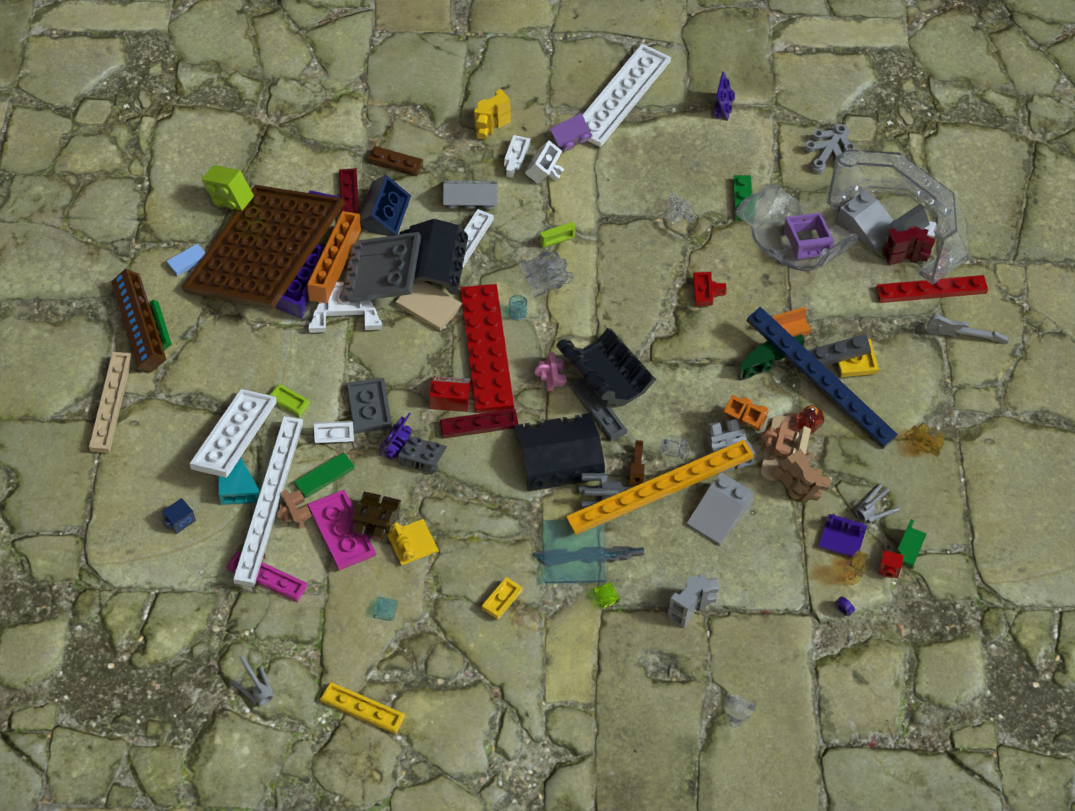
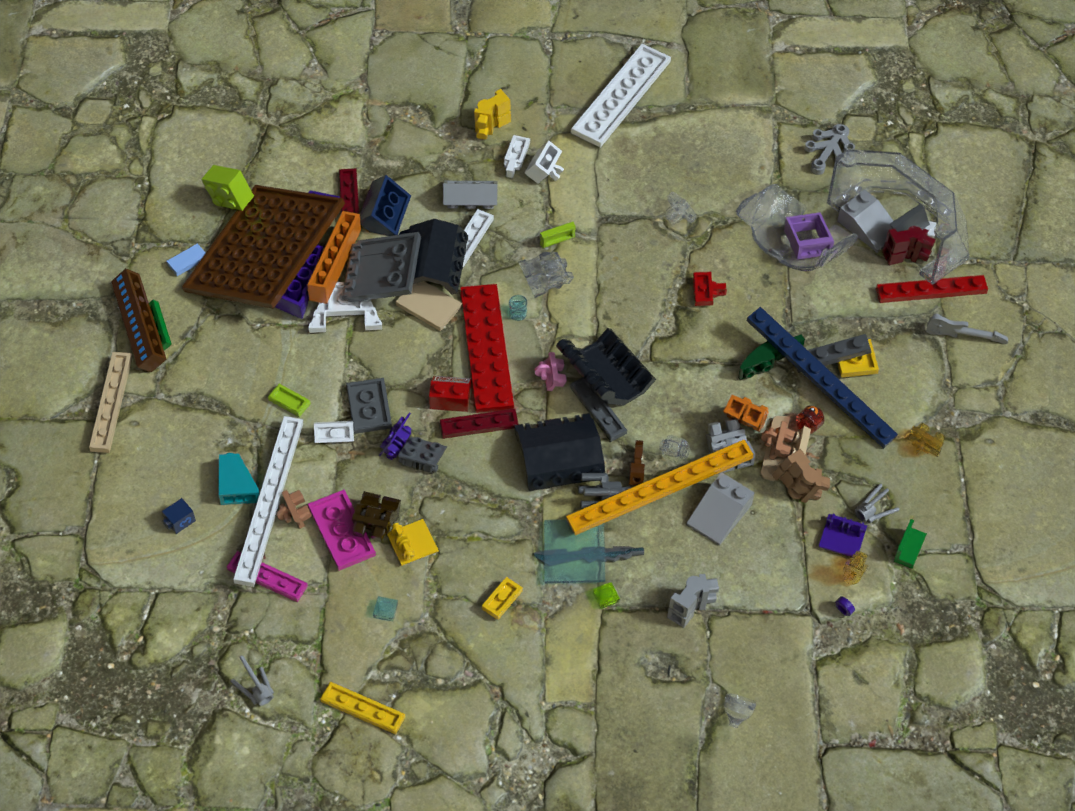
white plate [190,389,277,478] -> none
green tile [294,452,355,499] -> none
reddish brown plate [368,146,423,176] -> none
medium lavender brick [550,113,593,152] -> none
dark purple hinge [713,71,735,121] -> none
green plate [733,175,754,221] -> none
orange panel [772,307,811,337] -> none
red plate [878,550,904,578] -> none

